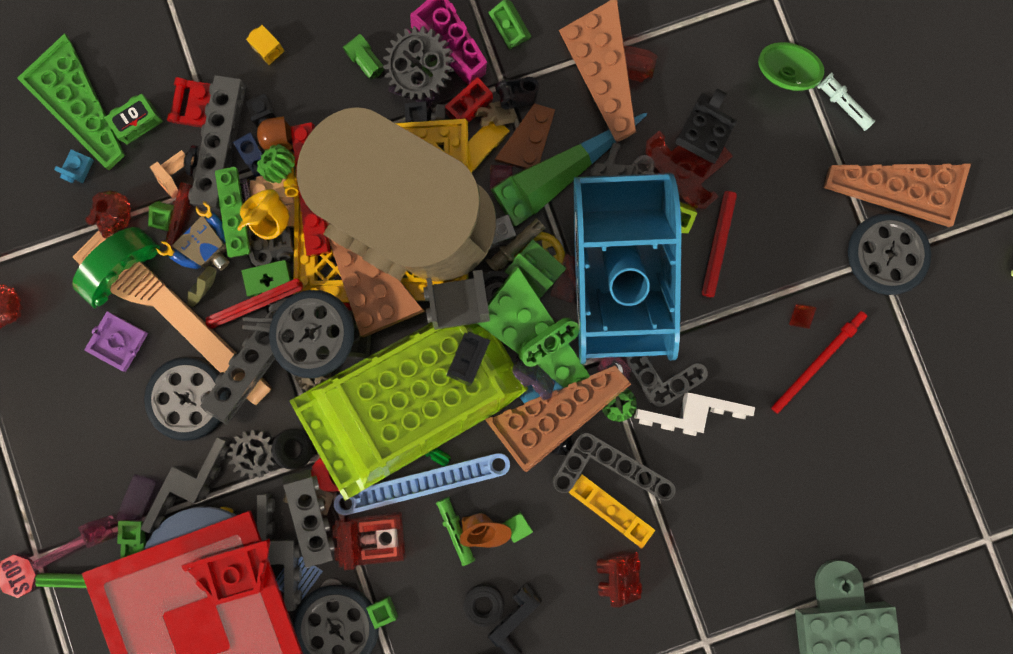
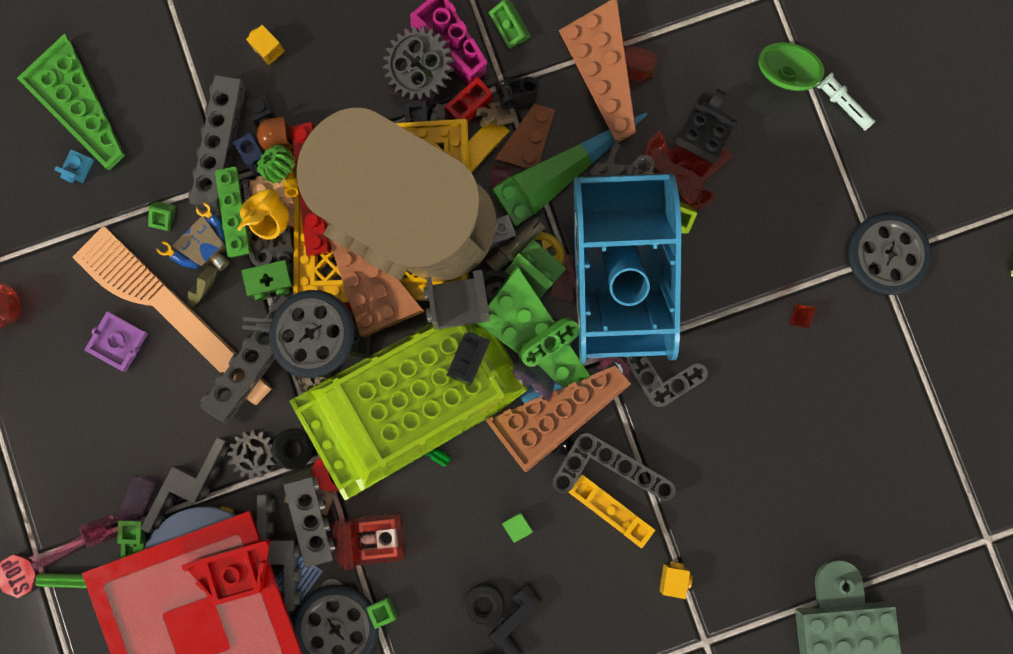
green brick [72,227,161,309] -> none
clear red animal [85,190,132,239] -> none
bright green brick [104,94,164,145] -> none
light grey wedge [144,356,228,441] -> none
light nougat piece [150,145,198,199] -> none
clear red pin [164,182,193,249] -> none
red plate [167,77,211,128] -> none
red axle [205,278,303,329] -> none
light blue gear [334,453,510,515] -> none
bright green piece [343,34,384,80] -> none
bright green pin [436,497,475,566] -> none
dark orange piece [459,513,512,548] -> none
clear red plate [597,552,642,607] -> none
bright green gear [602,388,637,422] -> none
white bracket [634,393,755,436] -> none
red axle [702,191,737,297] -> none
red bar [771,311,868,414] -> none
nougat wing [823,164,971,227] -> none
none -> yellow brick [659,561,692,599]

